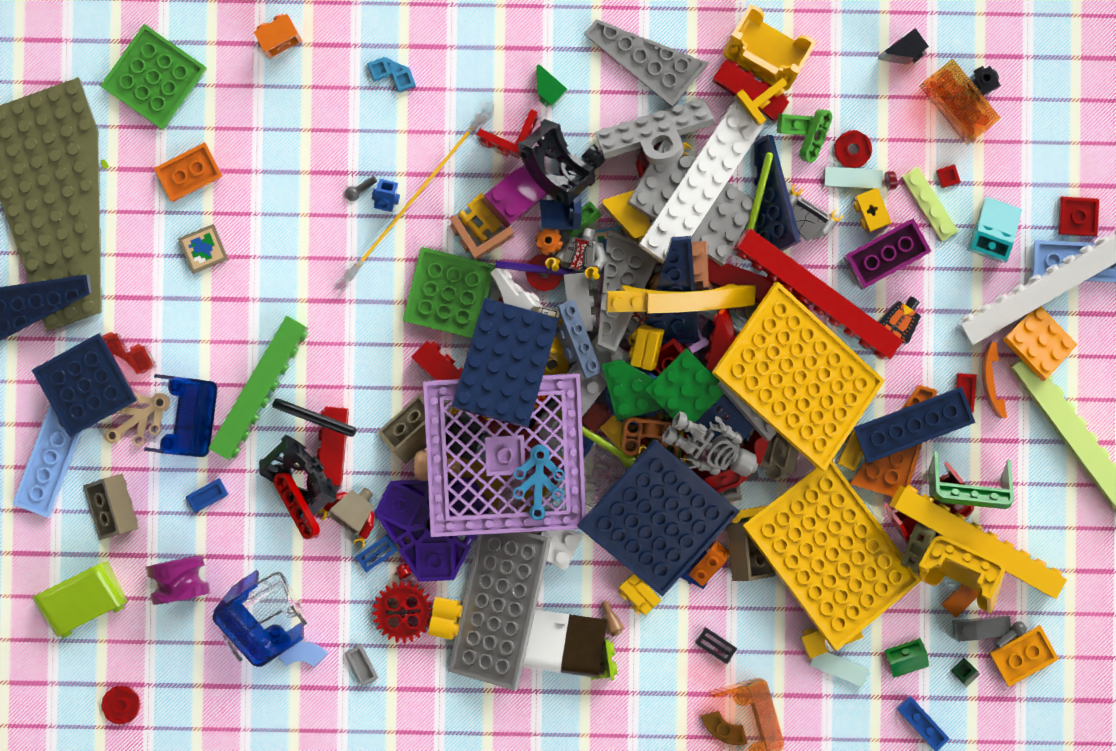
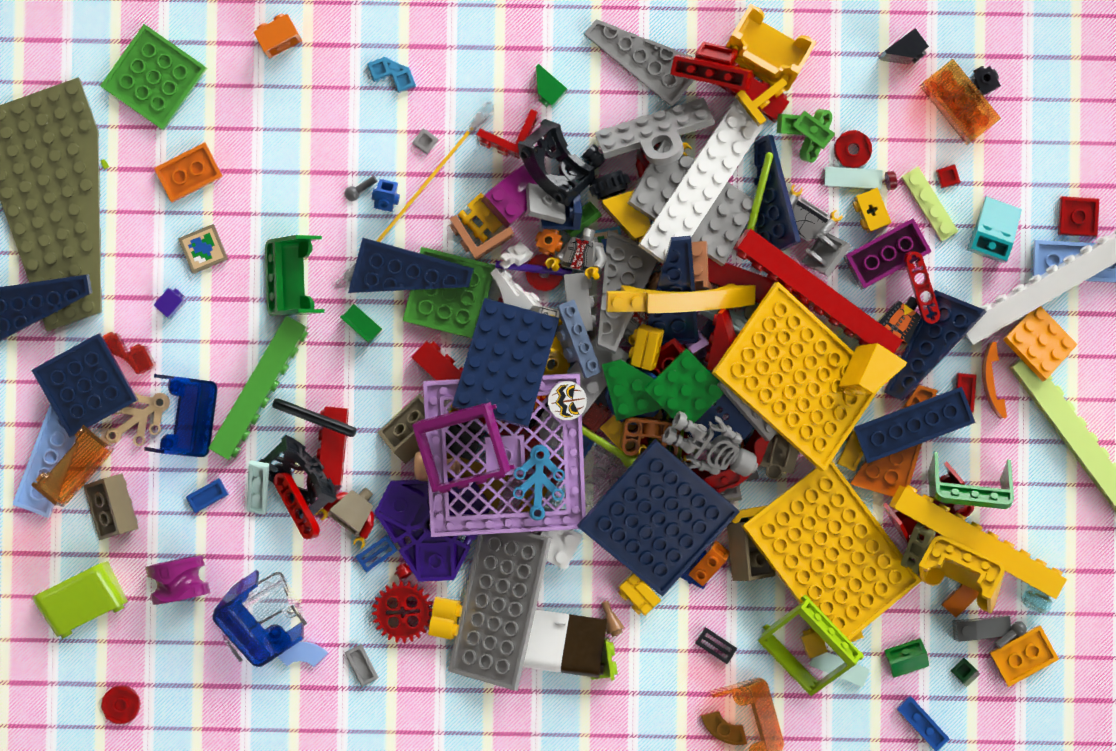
none -> clear orange windscreen [31,425,114,507]
none -> dark purple brick [154,288,186,319]
none -> light aqua tile [247,460,269,515]
none -> green windscreen [265,235,325,316]
none -> green panel [340,304,383,343]
none -> dark blue wing [348,237,474,293]
none -> light grey tile [412,128,439,155]
none -> magenta window [412,402,515,494]
none -> white plate [499,242,533,269]
none -> light grey plate [526,183,566,224]
none -> tile [548,381,587,420]
none -> black gear [589,170,631,200]
none -> red brick [670,54,753,91]
none -> red tile [695,41,738,66]
none -> lime window [757,595,864,696]
none -> bright green plate [793,110,835,150]
none -> light grey plate [802,232,851,277]
none -> yellow slope [839,343,907,397]
none -> dark blue wing [884,290,987,401]
none -> red beam [904,251,940,324]
none -> clear light blue brick [1022,588,1052,614]

